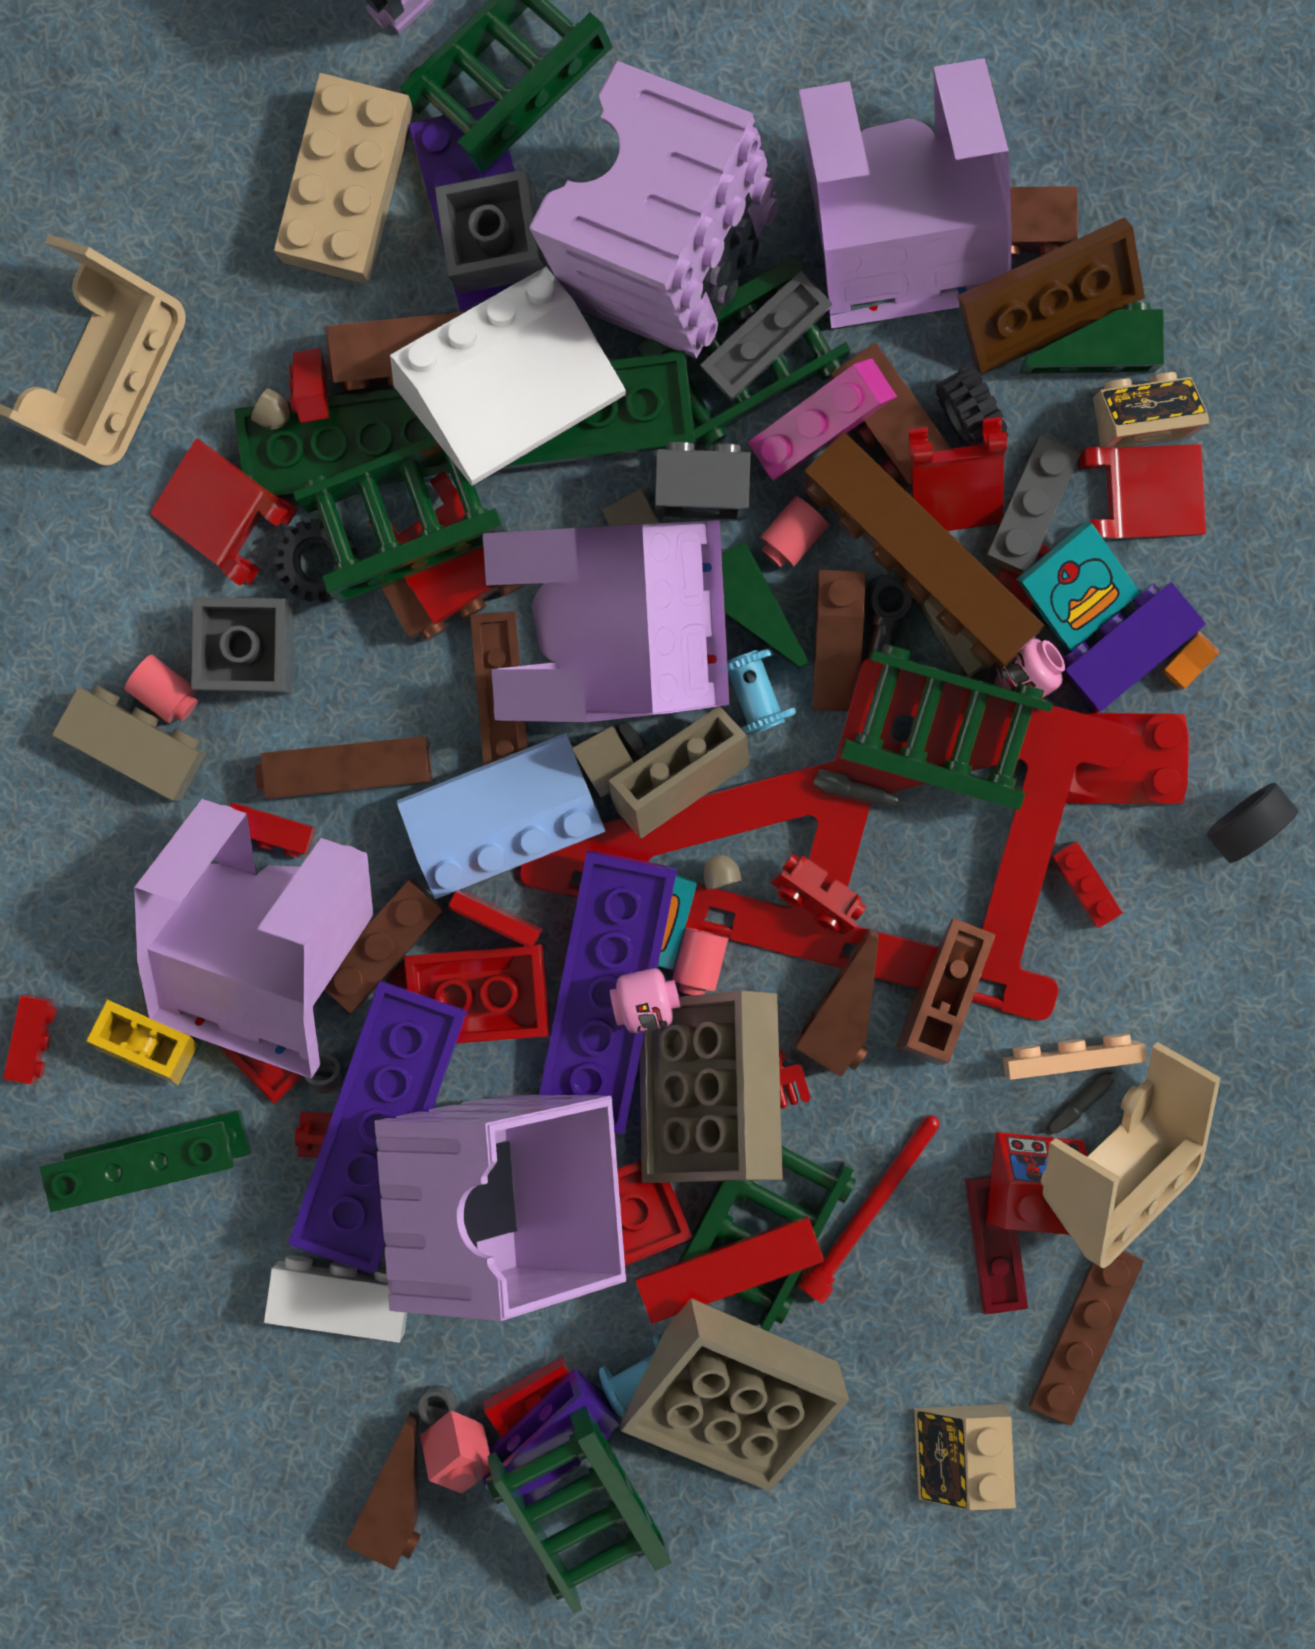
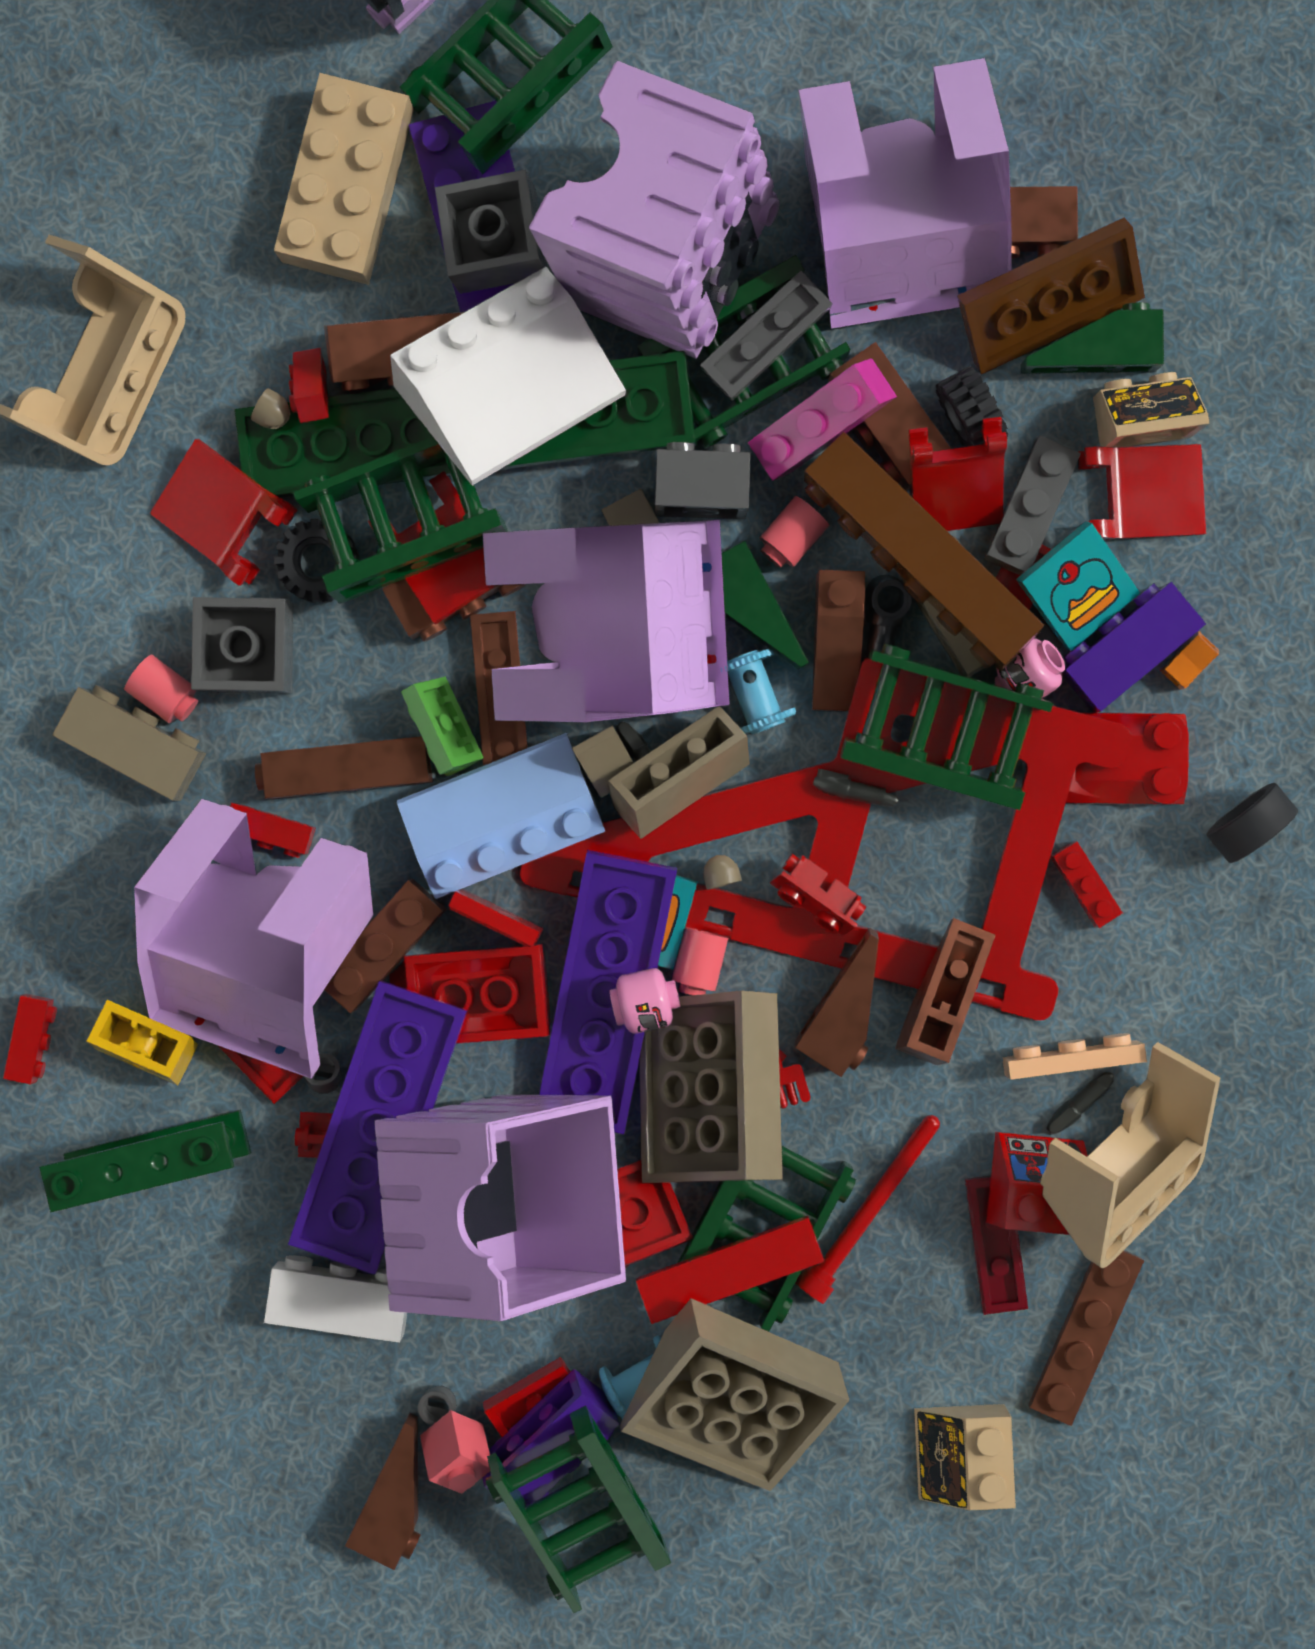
none -> bright green bracket [401,676,484,776]

